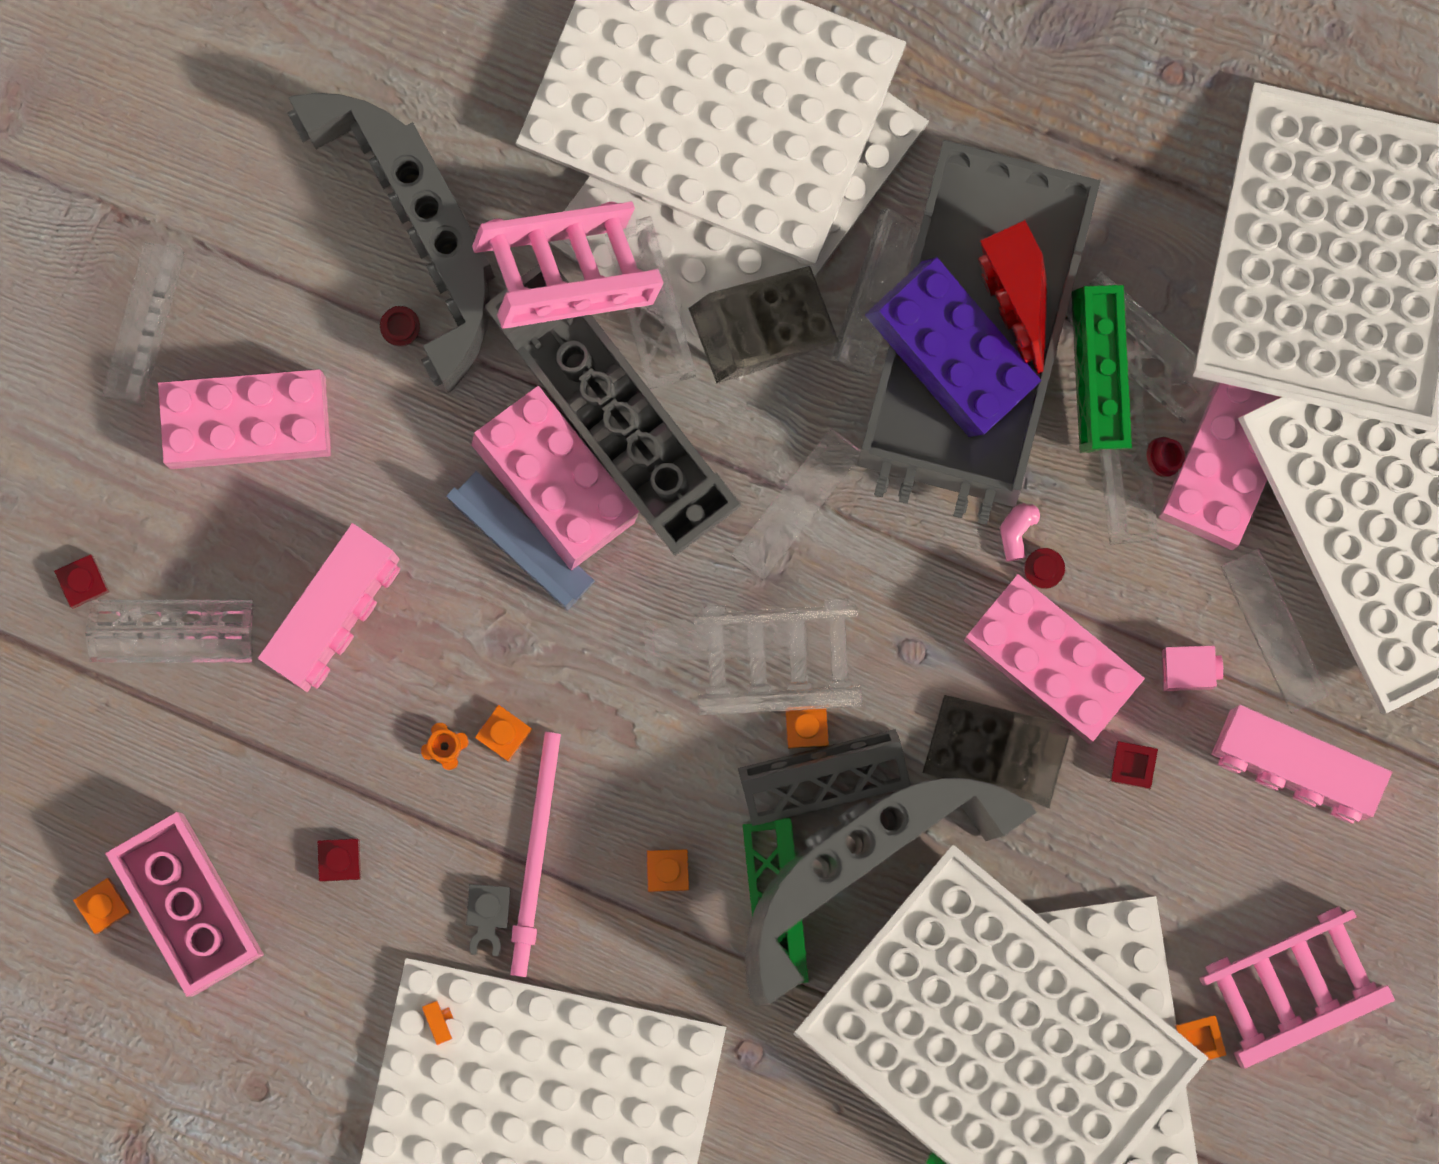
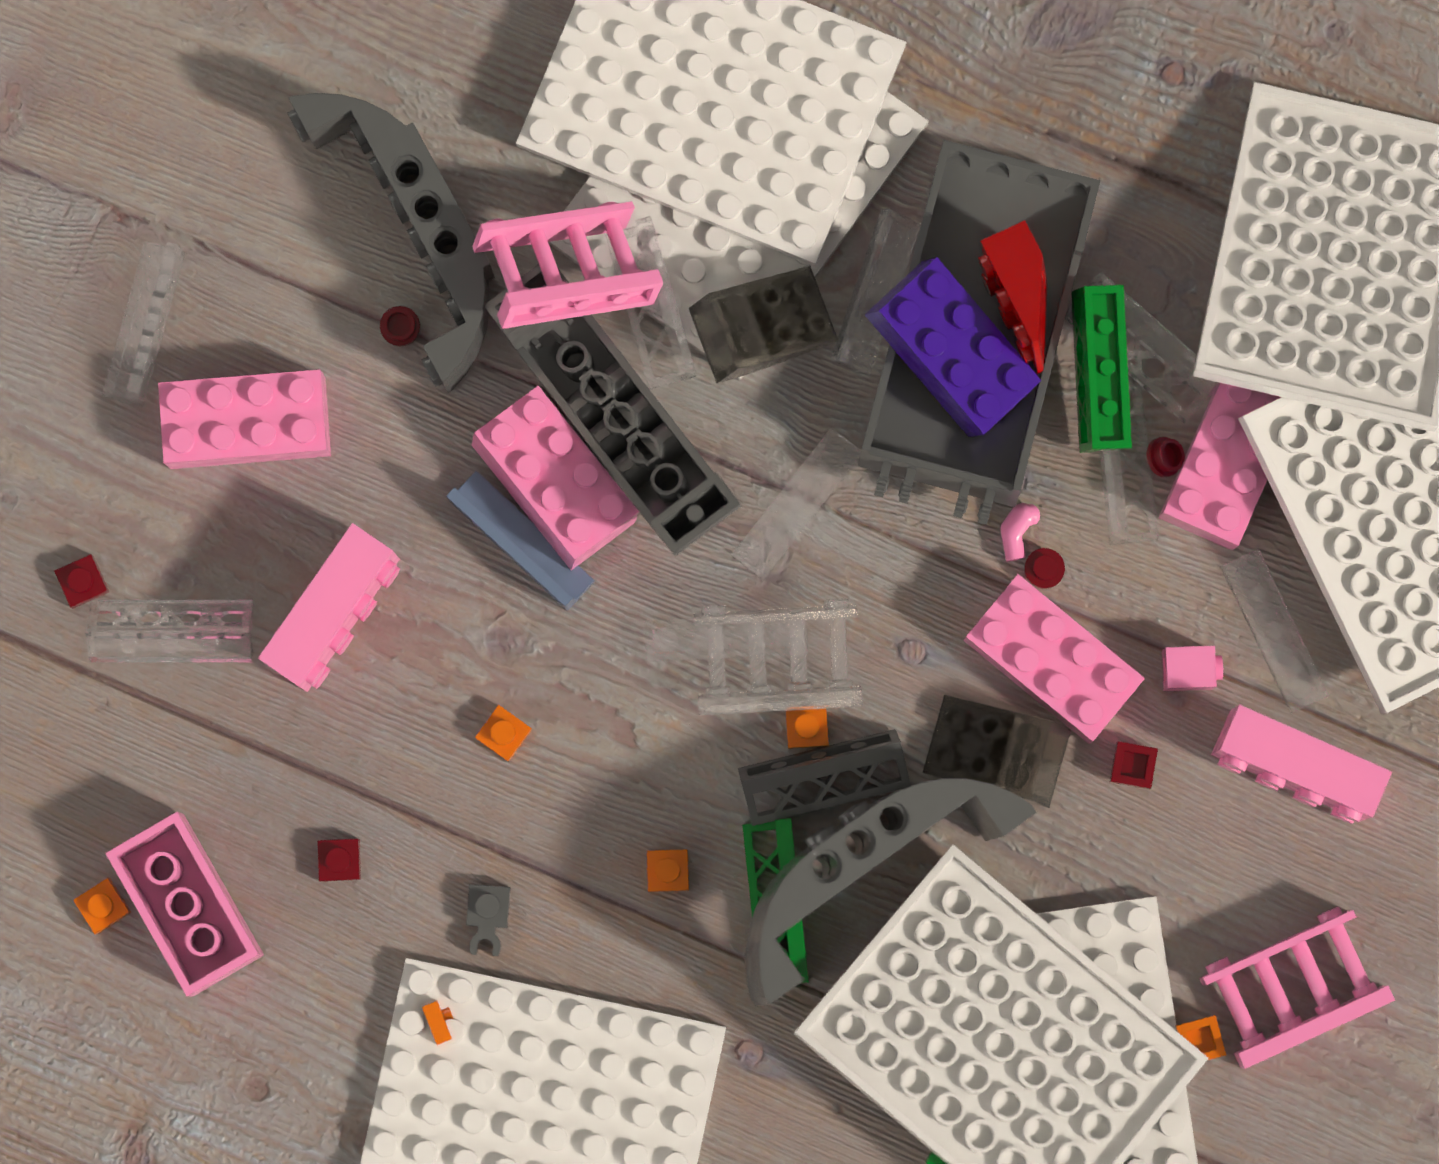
orange plate [421,723,469,770] -> none
bright pink bar [510,732,561,977] -> none

